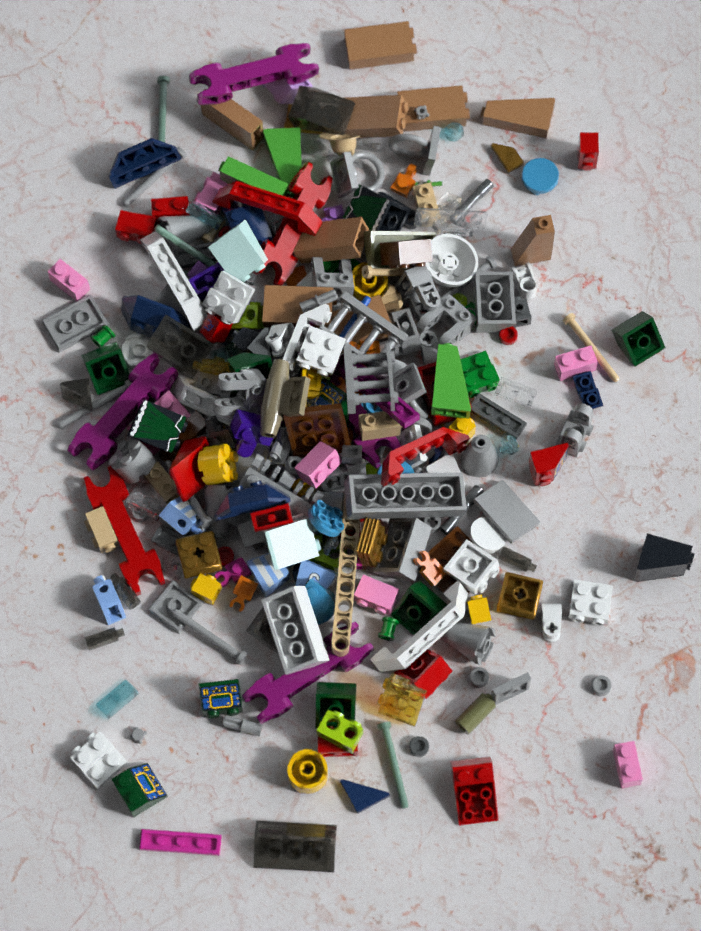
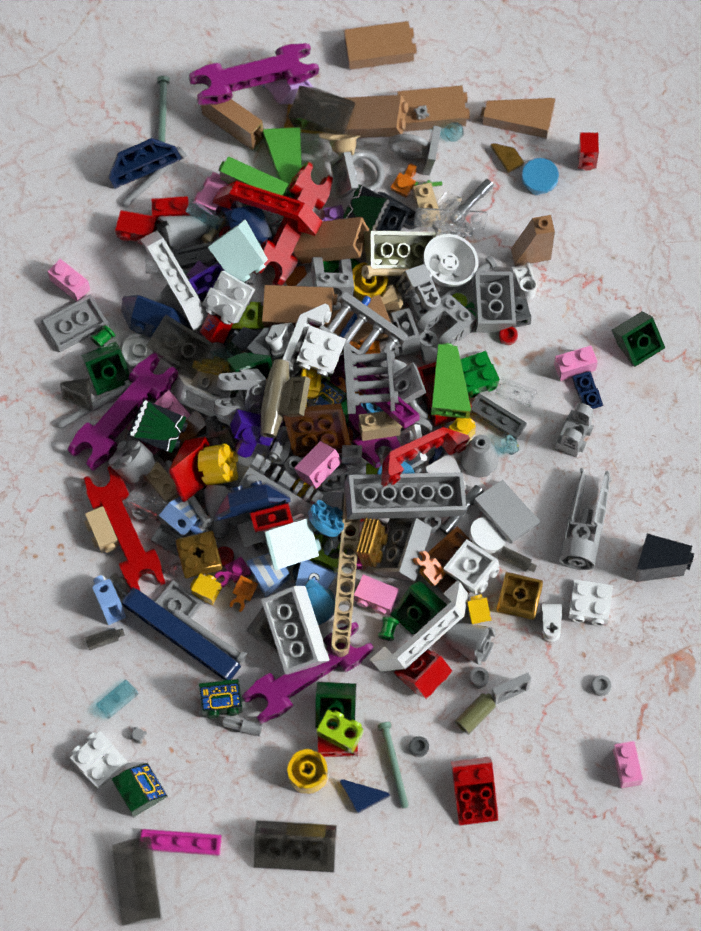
sand green bar [154,225,216,267] -> none
light grey axle [299,290,338,313] -> none
clear yellow plate [377,673,427,727] -> none
brick [380,239,433,269] -> none
red slope [528,443,568,486] -> none
tan bar [563,313,619,382] -> none
none -> clear smoke slope [112,836,163,926]
none -> dark blue beam [121,587,241,680]
none -> clear tile [145,254,161,274]
none -> light grey piece [559,468,611,570]

